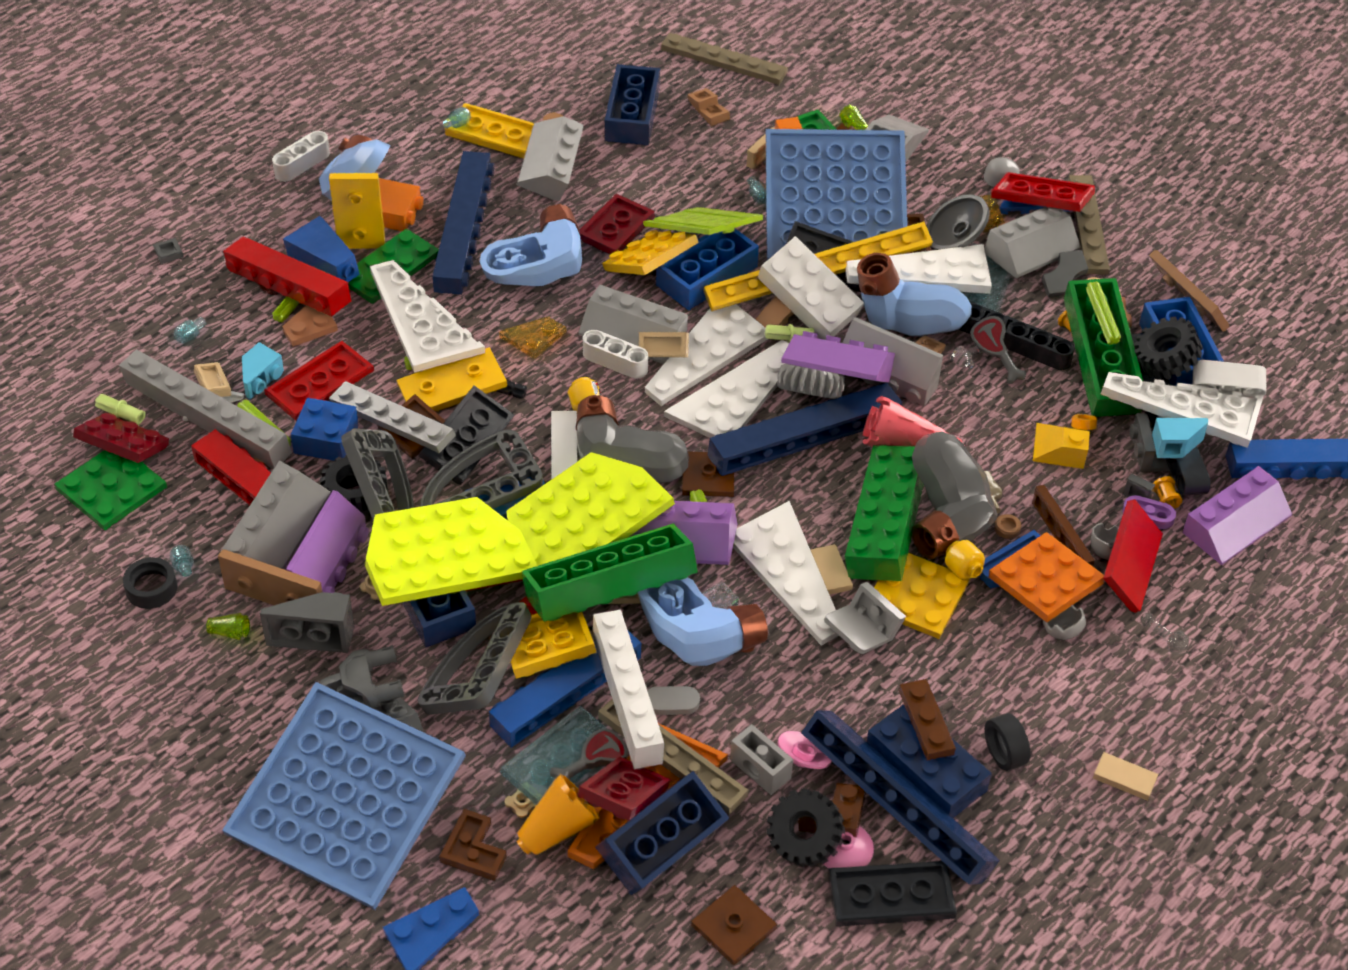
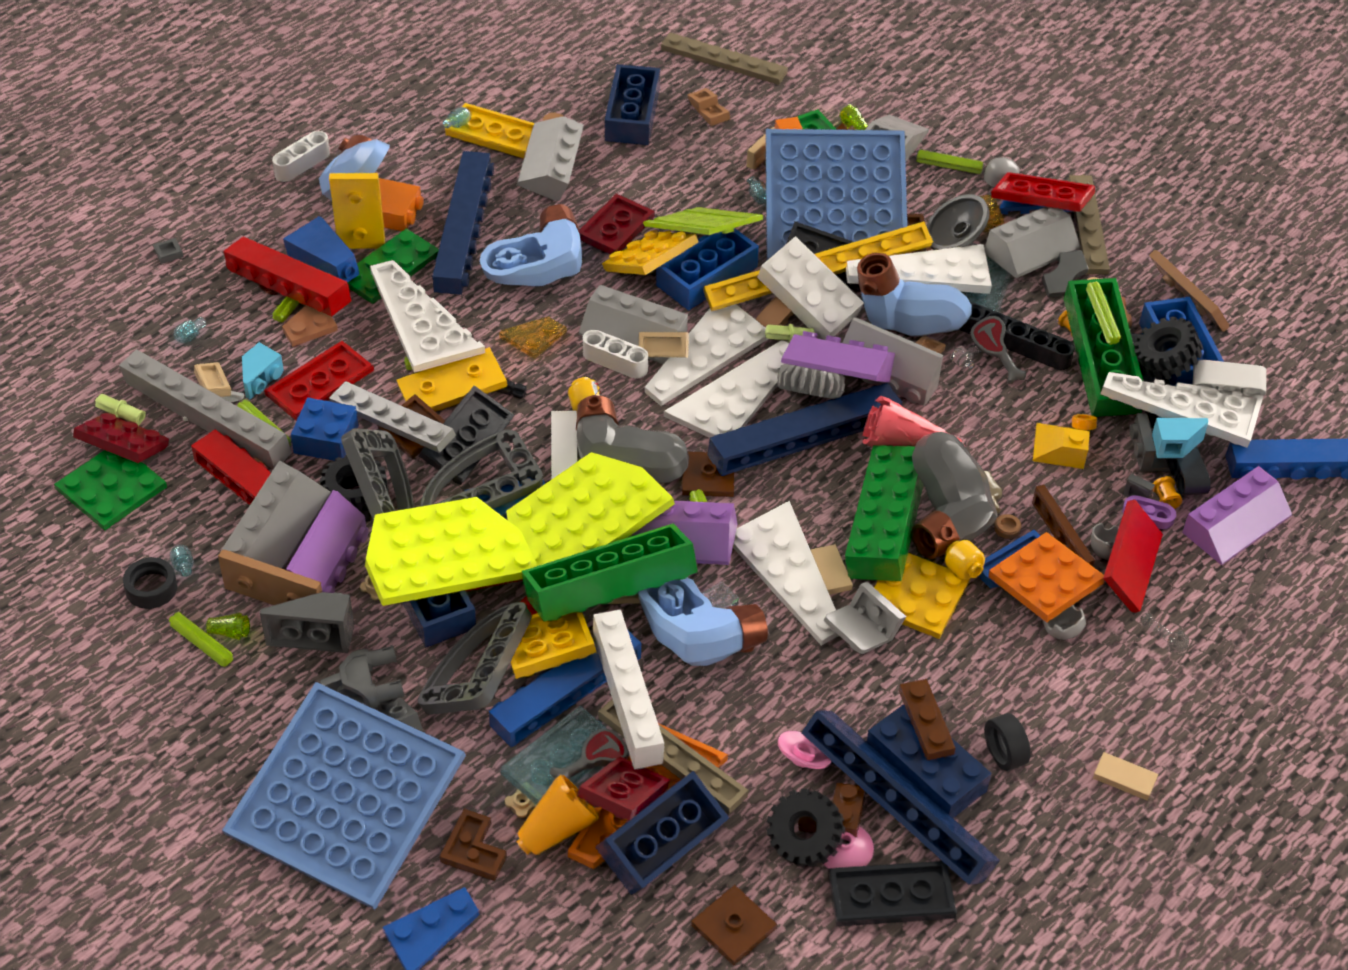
light grey tile [647,686,700,715] -> none
light grey brick [730,724,793,795] -> none
none -> lime axle [169,612,234,667]
none -> lime axle [917,150,983,174]

